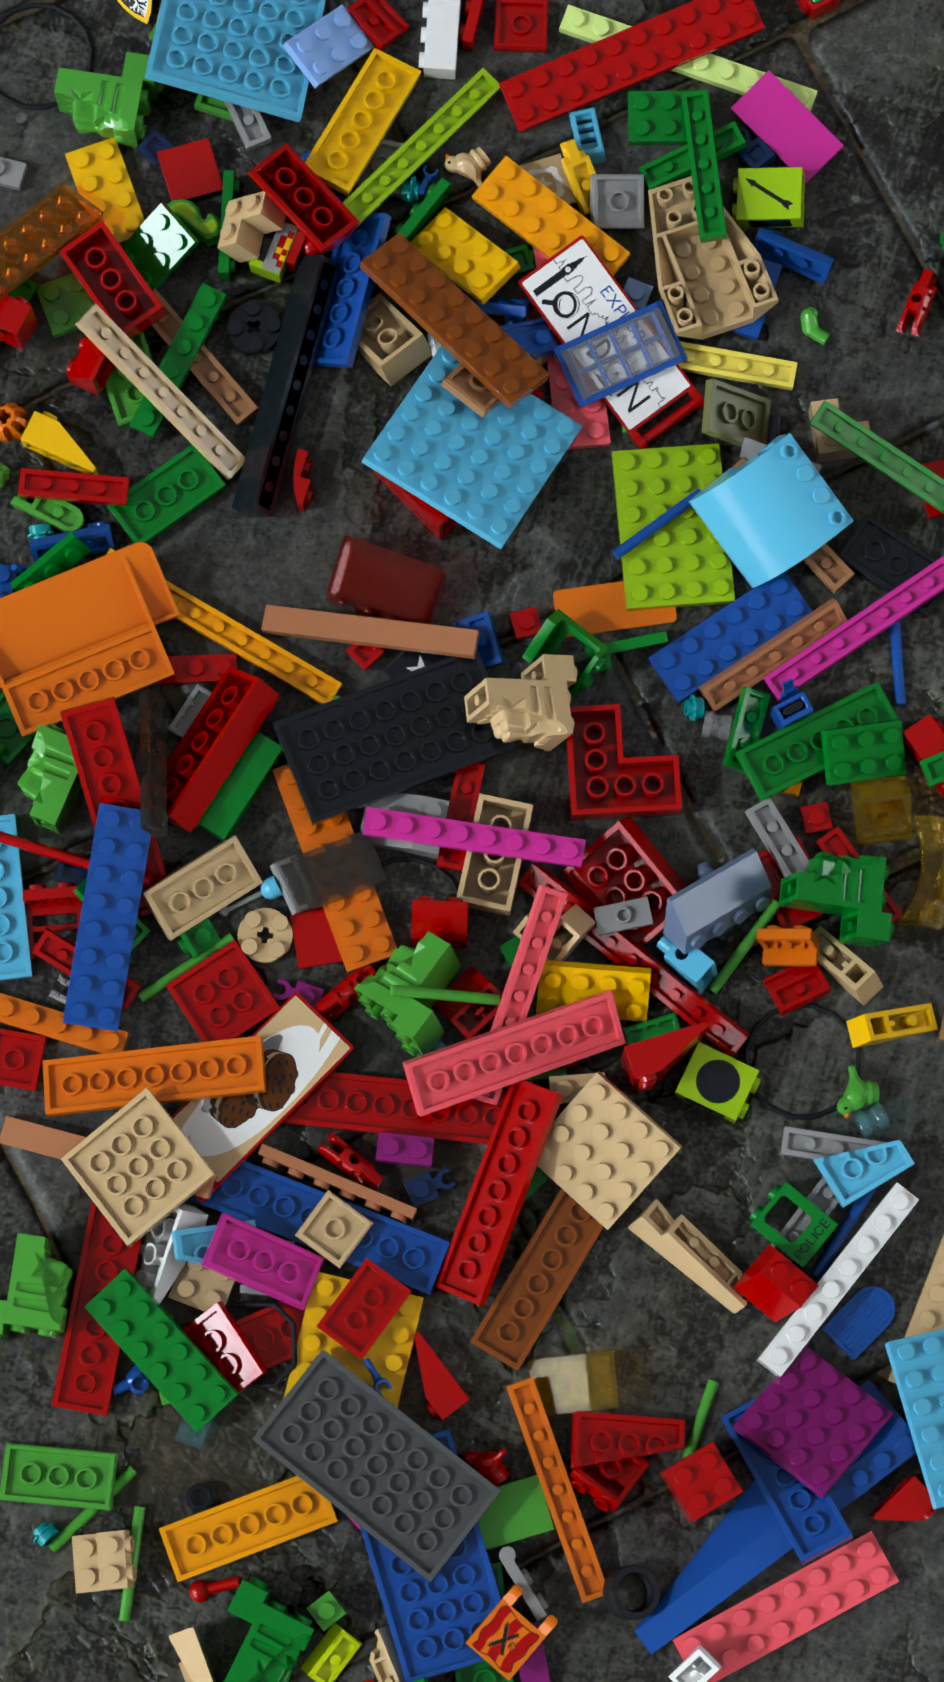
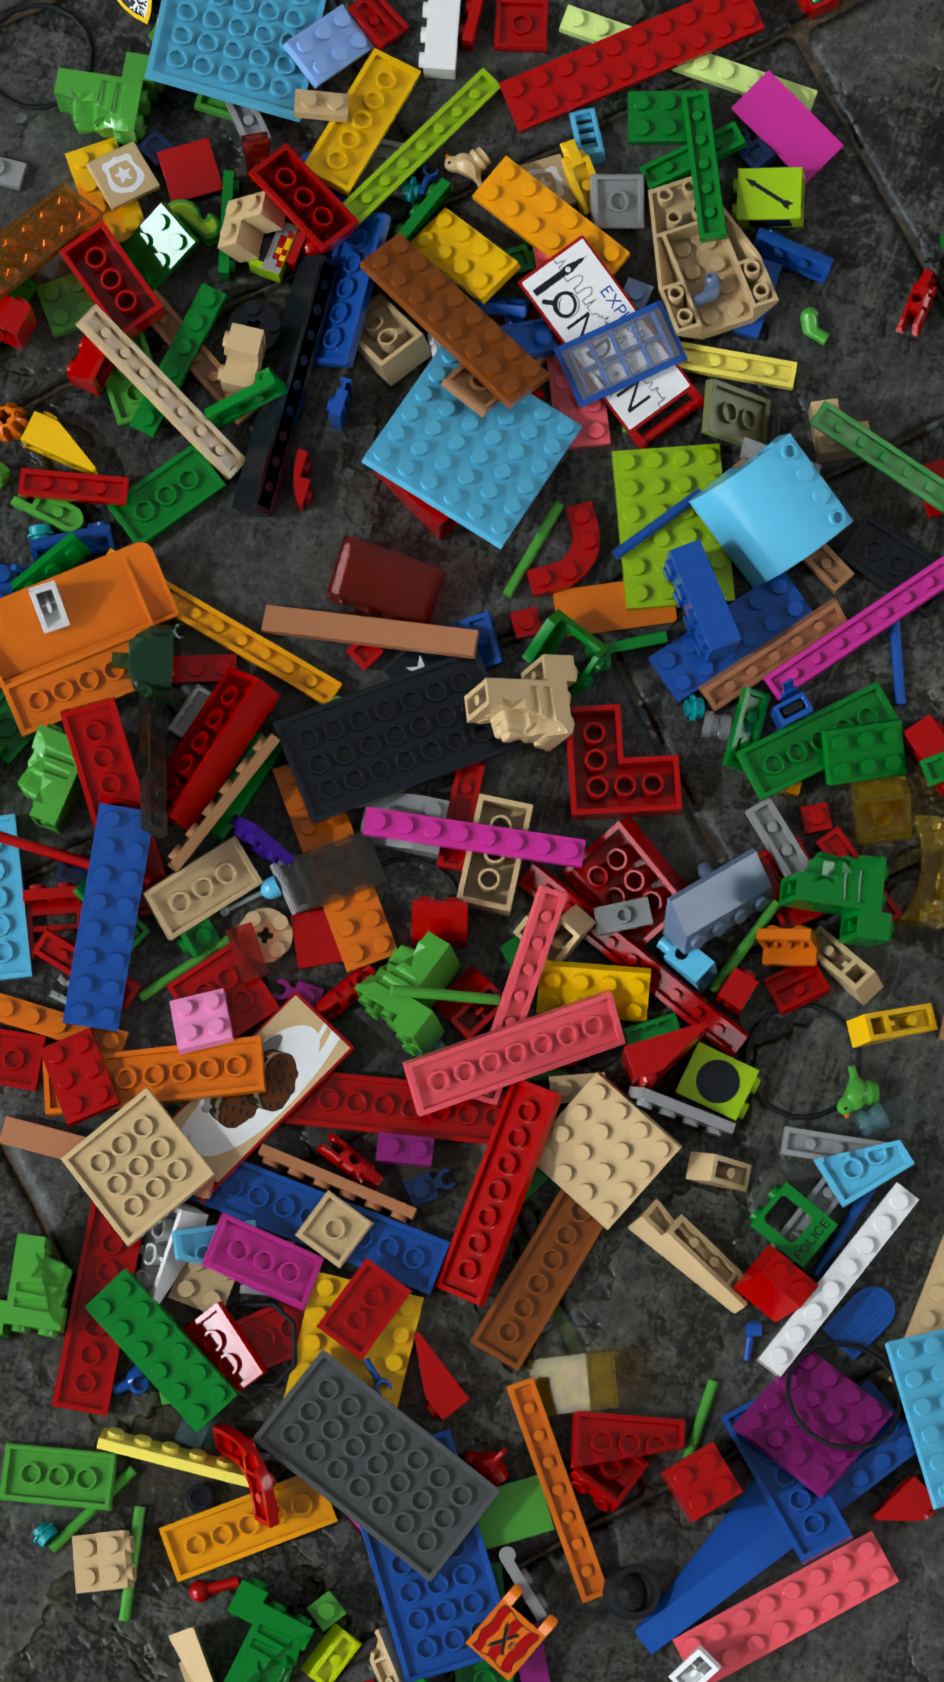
none -> white slope [28,580,70,634]
none -> red plate [39,1028,121,1126]
none -> tan tile [86,141,160,211]
none -> light yellow plate [97,1427,249,1488]
none -> clear green torso [112,623,185,709]
none -> medium nougat plate [167,734,280,872]
none -> bright pink plate [169,988,234,1055]
none -> green hinge [204,367,288,428]
none -> red plate [213,1422,280,1528]
none -> tan brick [217,323,266,393]
none -> clear red plate [225,922,270,984]
none -> dark purple plate [228,814,295,866]
none -> clear red plate [241,131,271,183]
none -> tan plate [293,89,349,123]
none -> blue plate [327,377,353,431]
none -> bright green bar [502,501,564,599]
none -> red plate [526,501,600,598]
none -> light grey plate [627,1086,736,1137]
none -> blue brick [662,539,742,663]
none -> tan slope [686,1152,752,1192]
none -> sand blue arm [691,272,722,309]
none -> red brick [714,967,759,1017]
none -> blue hand [743,1321,762,1361]
none -> black piece [785,1340,903,1452]

